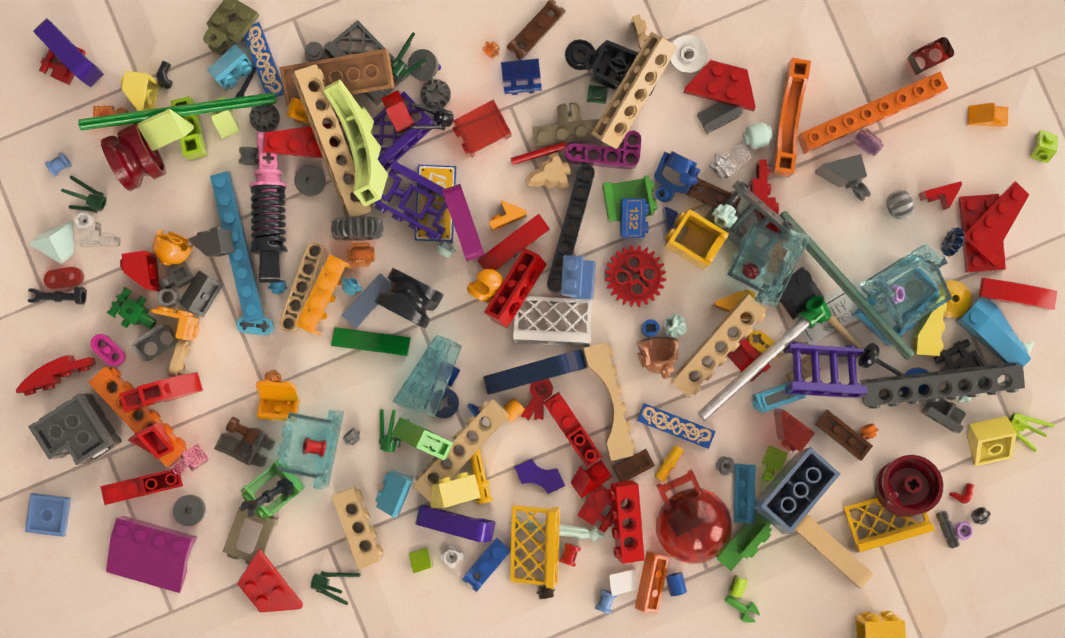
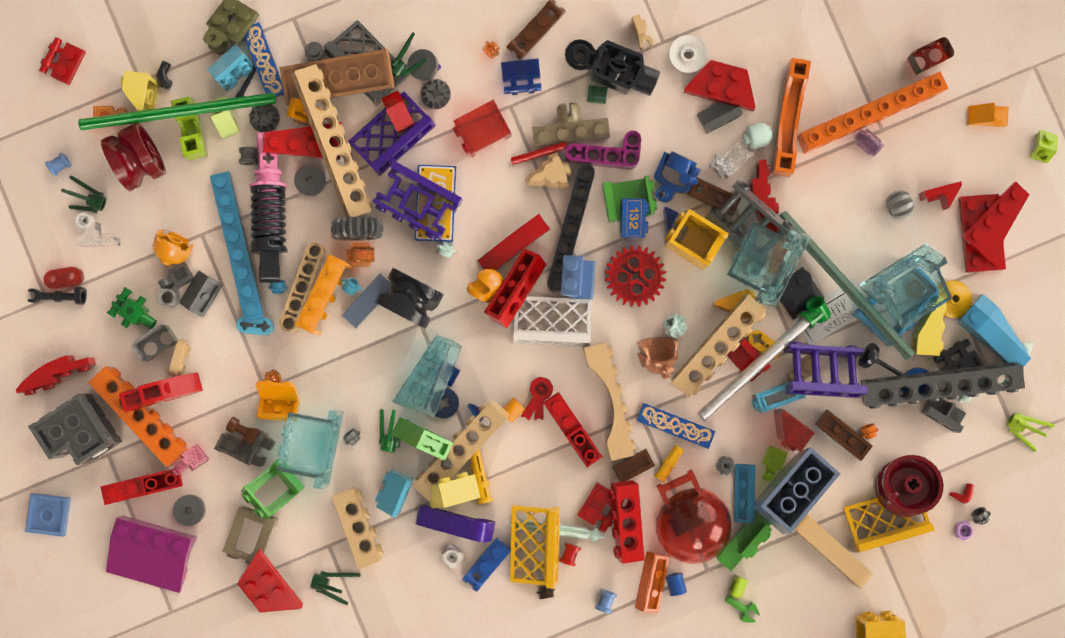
light aqua slope [29,221,74,264] -> none
dark purple beam [33,18,104,88] -> none
dark pink plate [90,334,126,366] -> none
red slope [120,250,161,292] -> none
red slope [128,423,174,459] -> none
yellowish green slope [137,109,194,151] -> none
light orange bracket [150,306,199,341] -> none
dark grey slope [189,227,235,257] -> none
black piece [240,478,294,517] -> none
red bush [302,437,326,457] -> none
yellowish green arch [323,80,388,207] -> none
green slope [331,327,411,356] -> none
lime slope [409,547,433,573] -> none
black plant [411,102,454,130] -> none
magenta beam [442,184,485,261] -> none
dark blue beam [483,350,587,395] -> none
light orange slope [489,200,527,231] -> none
dark purple tile [514,459,565,494] -> none
red slope [571,460,613,499] -> none
tan brick [591,32,677,149] -> none
white sticker [609,569,638,596] -> none
blue gear [641,319,660,337] -> none
light aqua gear [712,204,738,228] -> none
dark red plate [741,262,760,280] -> none
dark grey slope [815,154,867,189] -> none
tan piece [827,315,864,348] -> none
dark grey bush [852,183,871,201] -> none
lavender plate [887,285,905,304] -> none
dark grey axle [936,511,960,549] -> none
dark blue gear [941,227,964,257] -> none
light yellow slope [967,416,1016,466] -> none
red slope [979,278,1057,310] -> none

